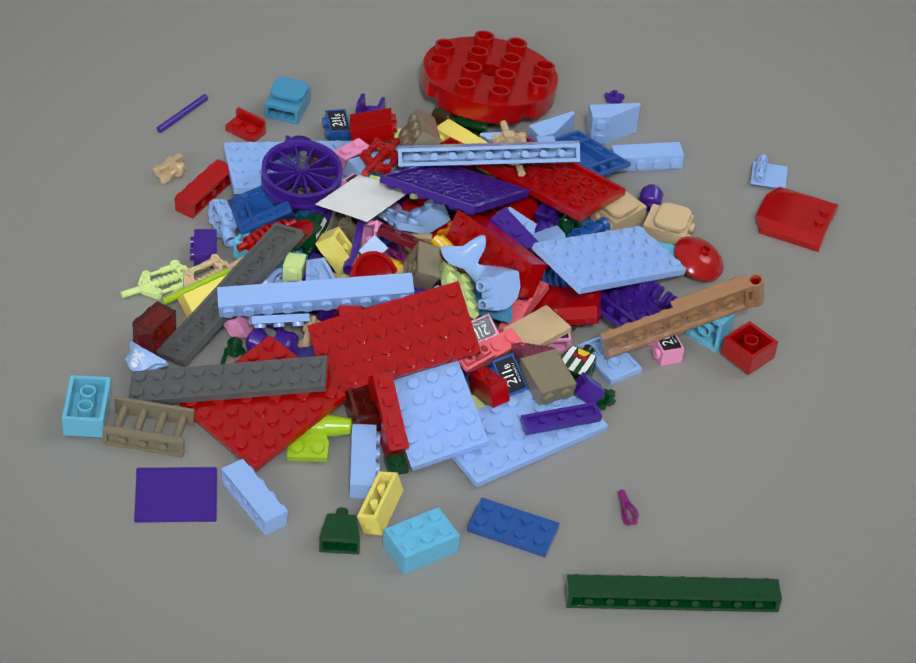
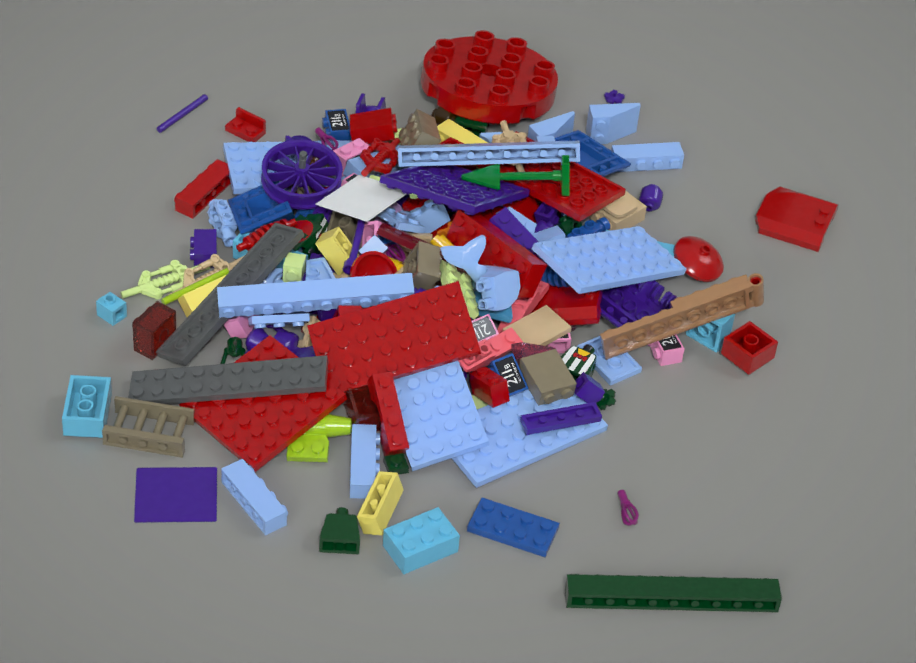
light blue hat [125,341,169,371] -> none
tan hips [153,153,187,184] -> none
dark azure brick [265,77,311,125] -> none
tan brick [643,202,696,245] -> none
light blue hinge [750,154,788,189] -> none
none -> medium azure brick [96,292,127,326]
none -> magenta piece [315,127,339,150]
none -> green piece [461,155,570,196]

